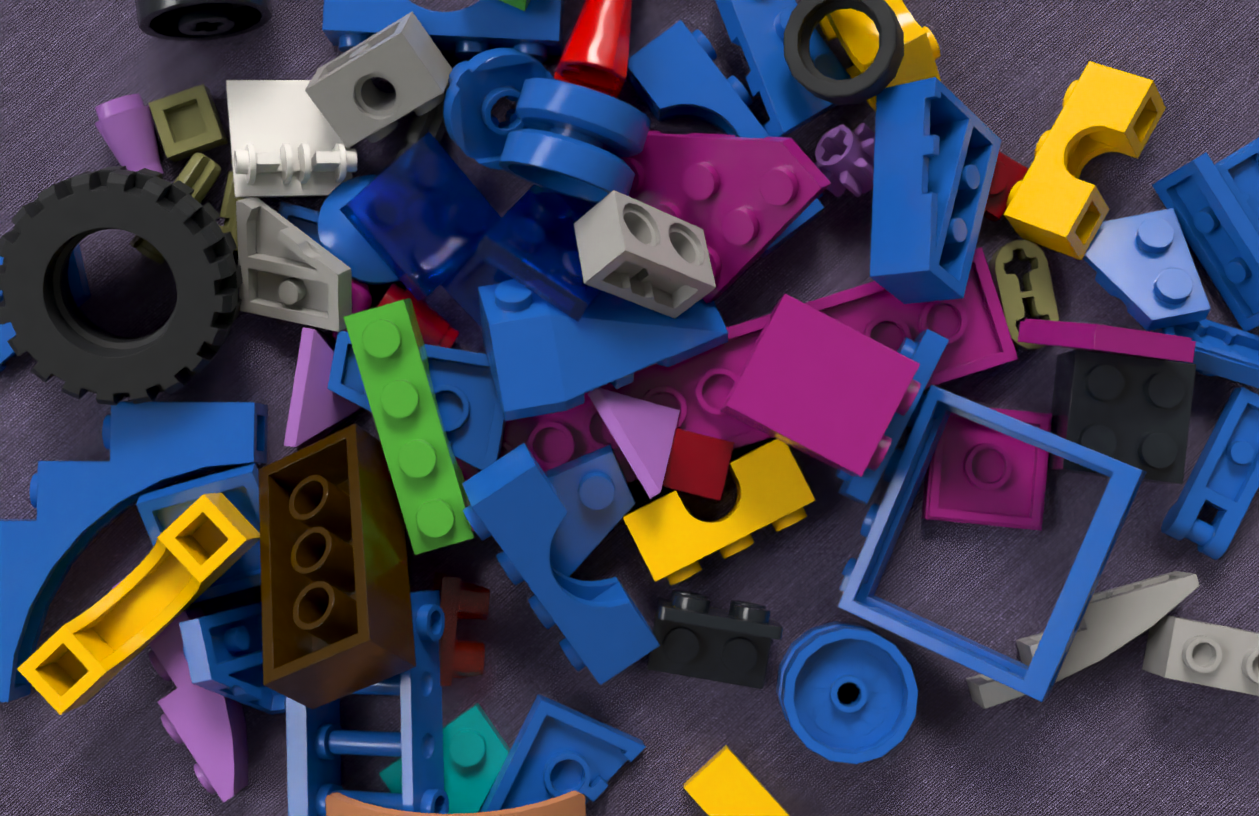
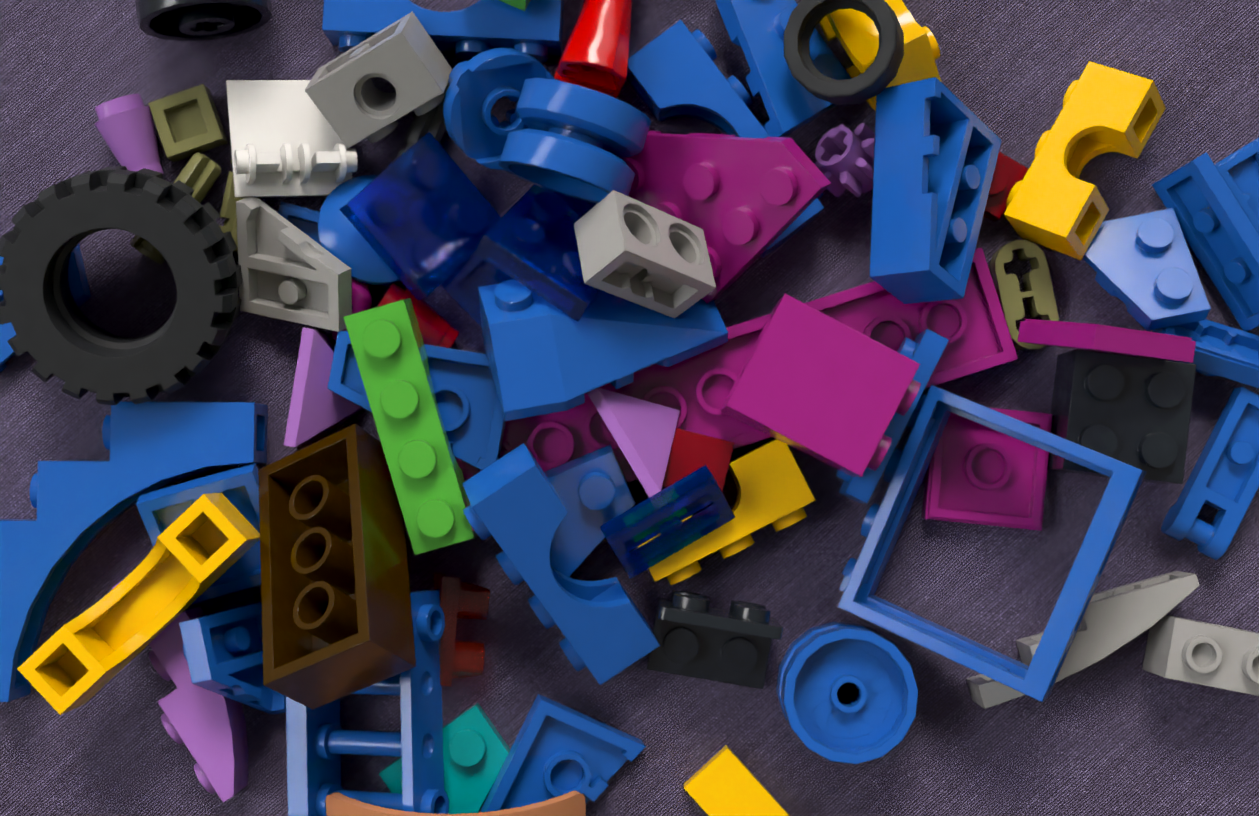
none -> clear blue tile [600,465,735,579]

